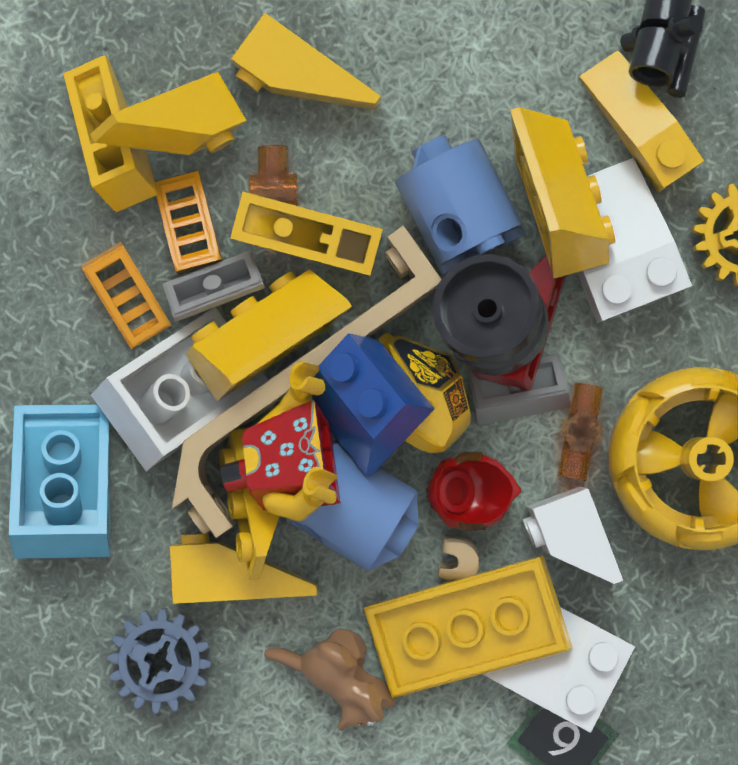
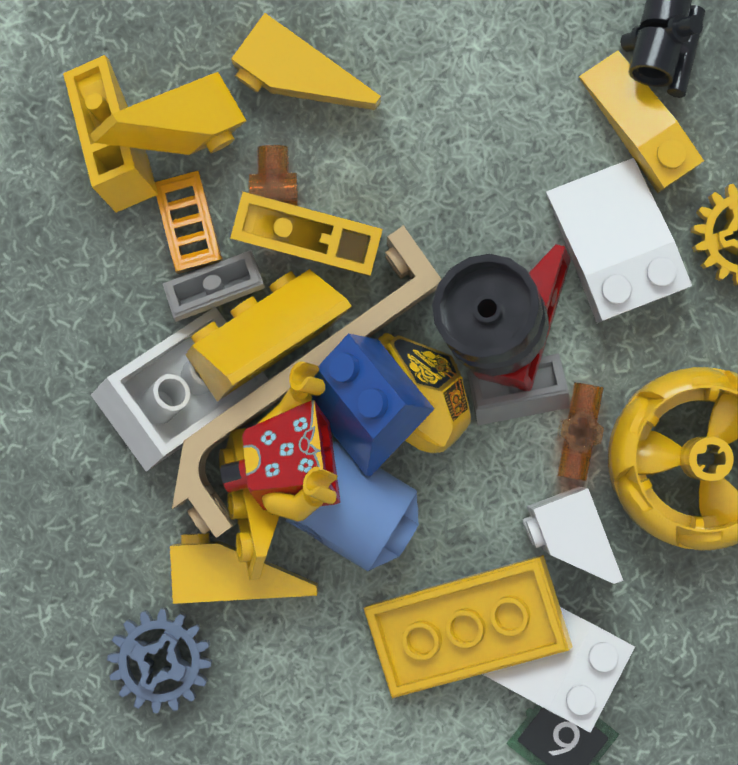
medium azure slope [9,404,111,559] -> none
light orange slope [81,242,172,350] -> none
medium nougat animal [264,629,396,731] -> none
medium blue cylinder [395,135,526,276] -> none
red hair [426,451,521,531] -> none
tan piece [438,535,479,581] -> none
yellow slope [510,107,616,279] -> none

